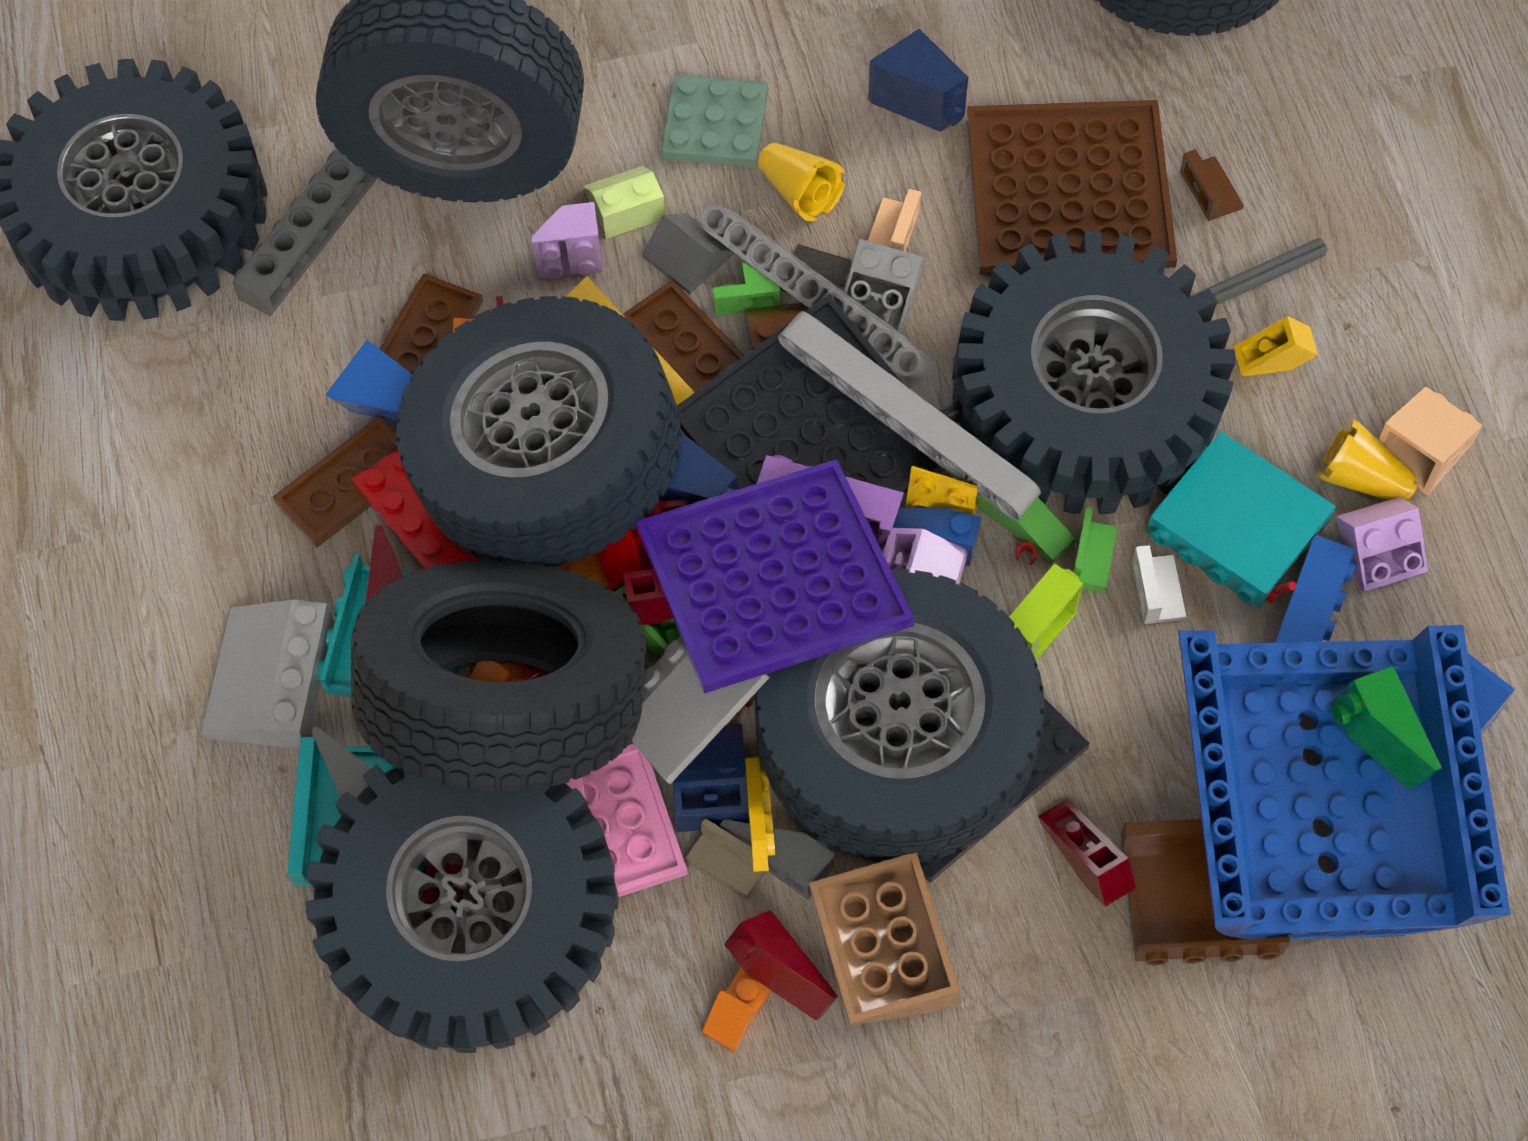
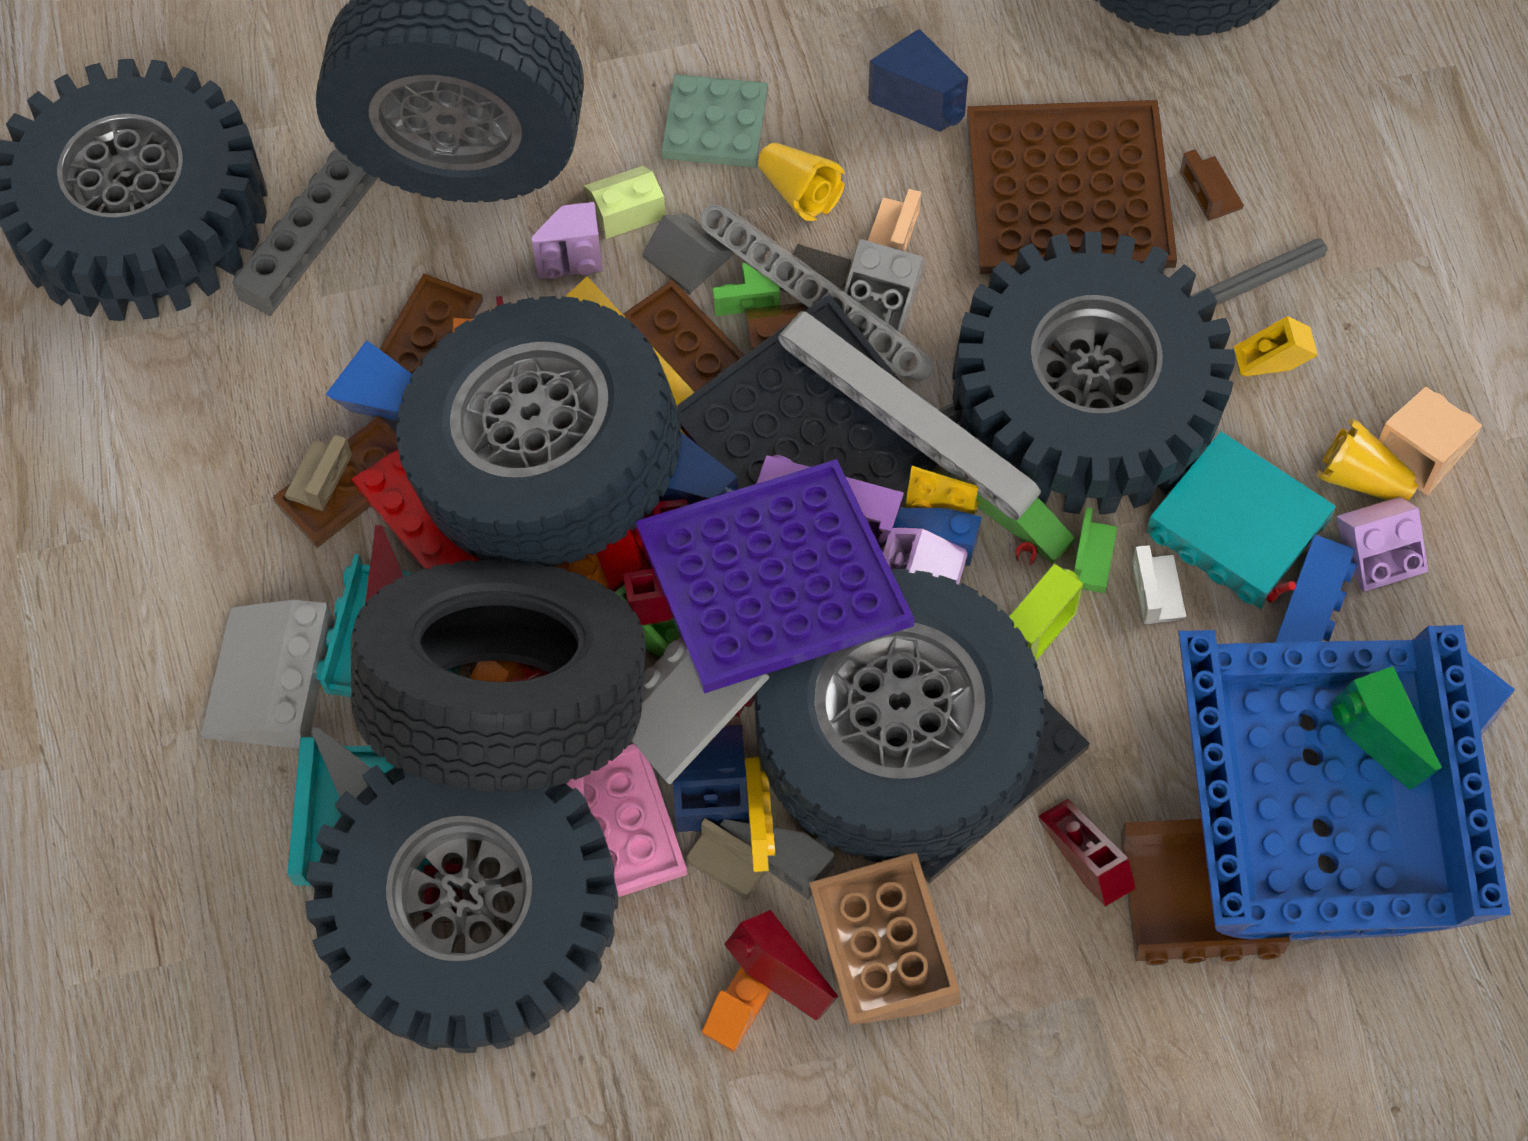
none -> dark tan panel [285,434,352,511]

